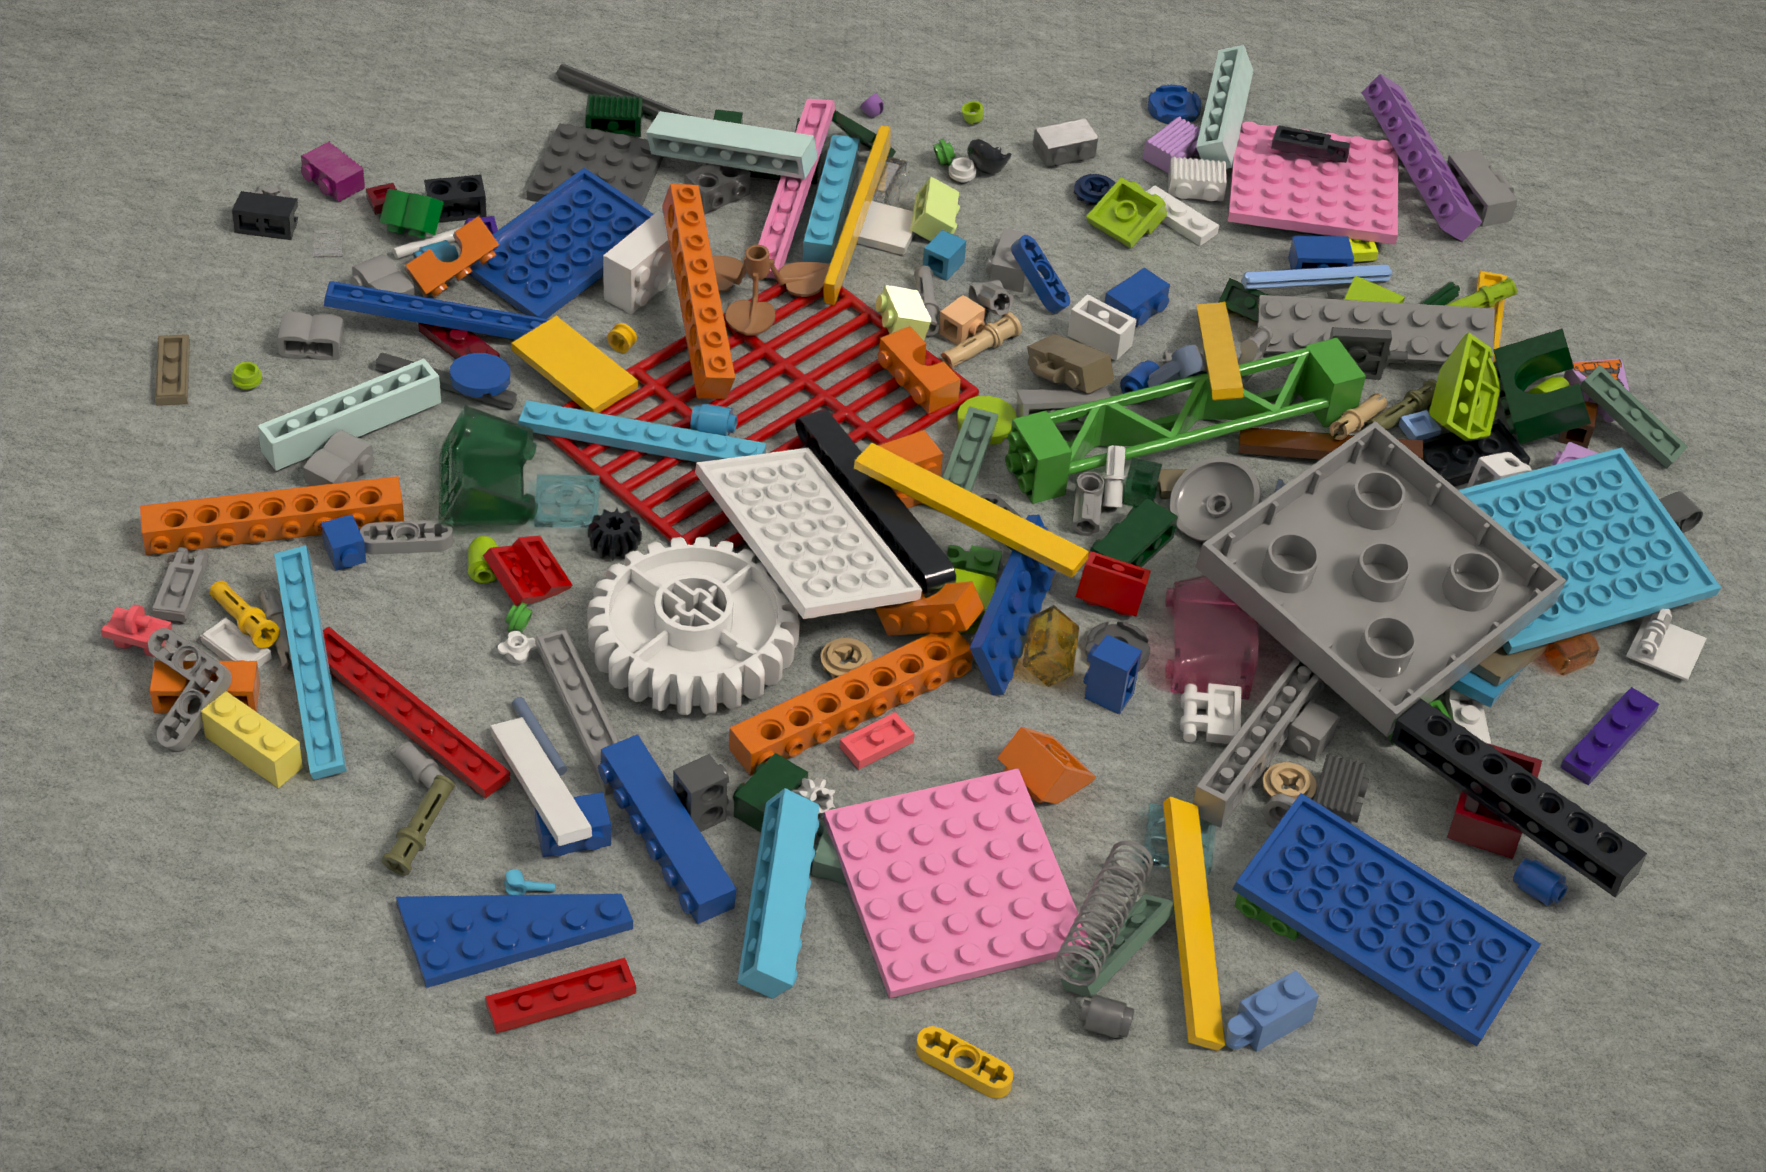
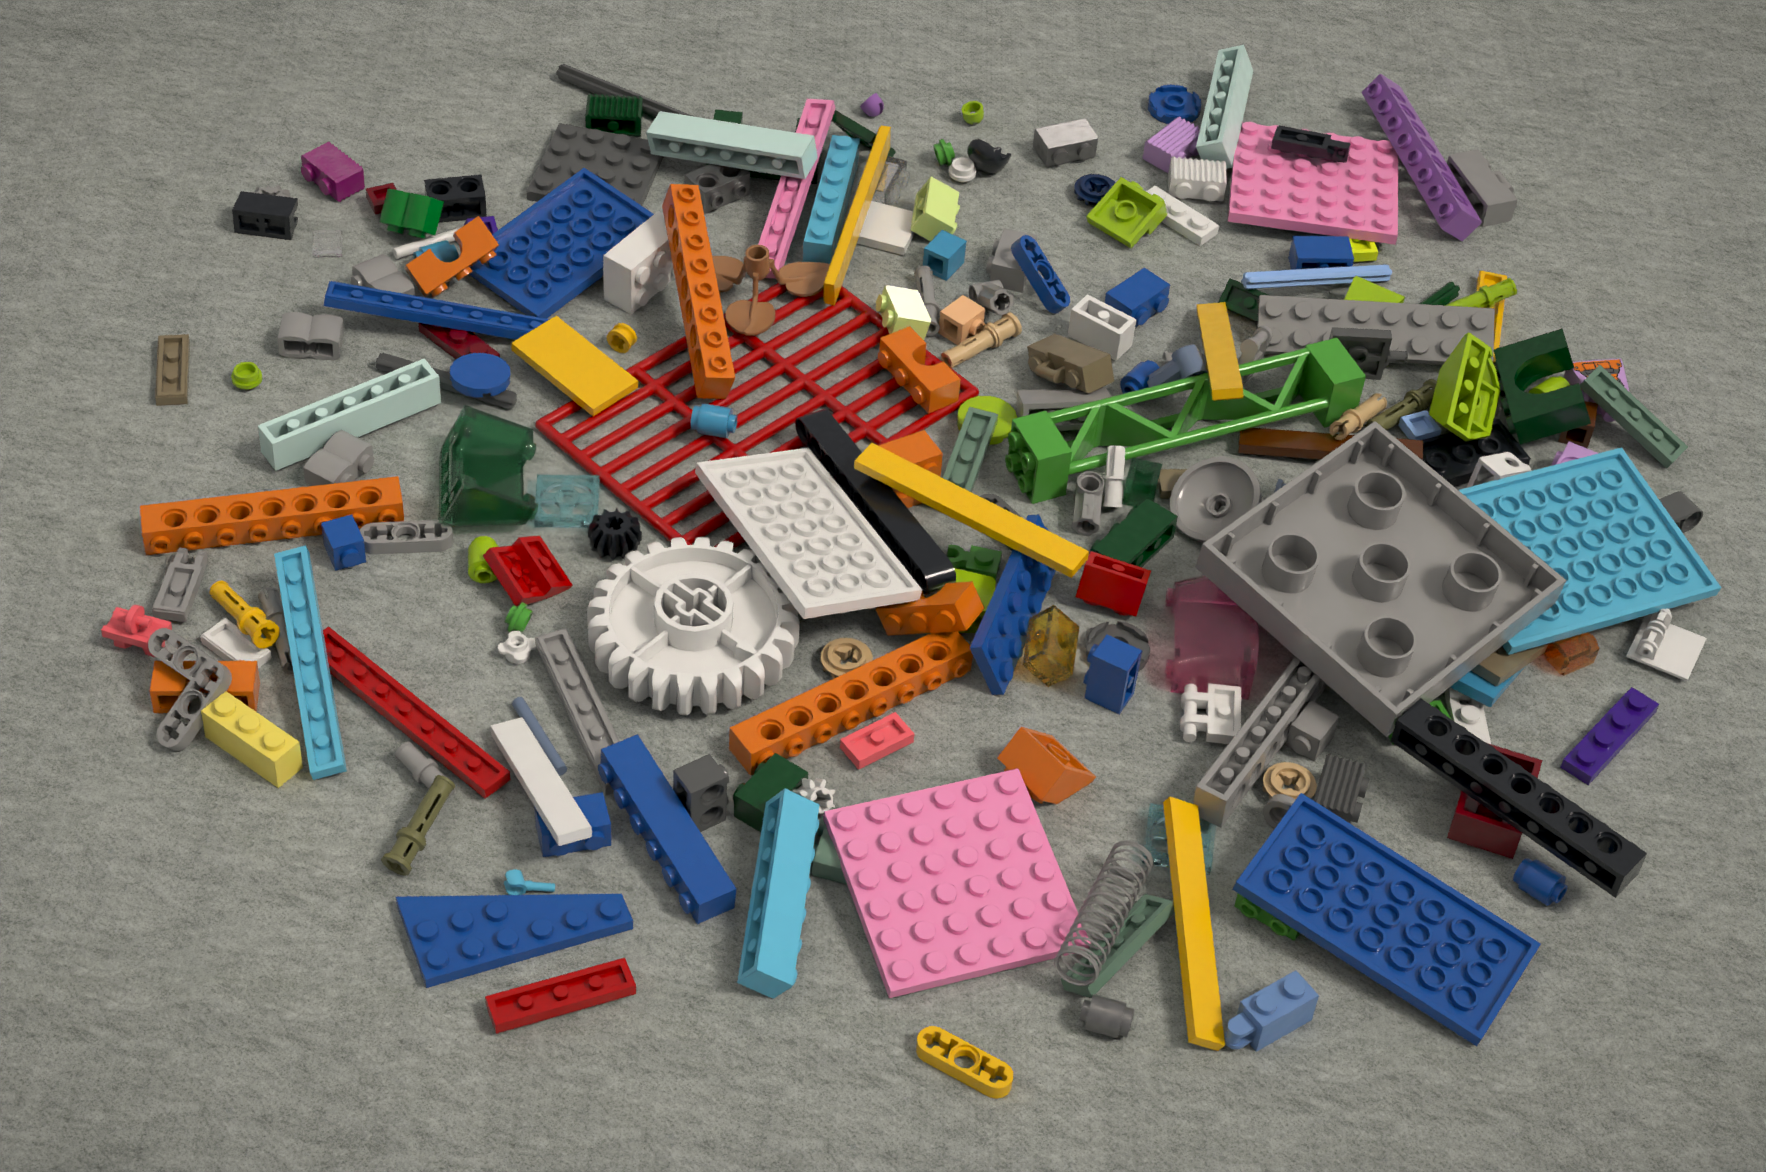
medium azure plate [518,400,766,462] -> none

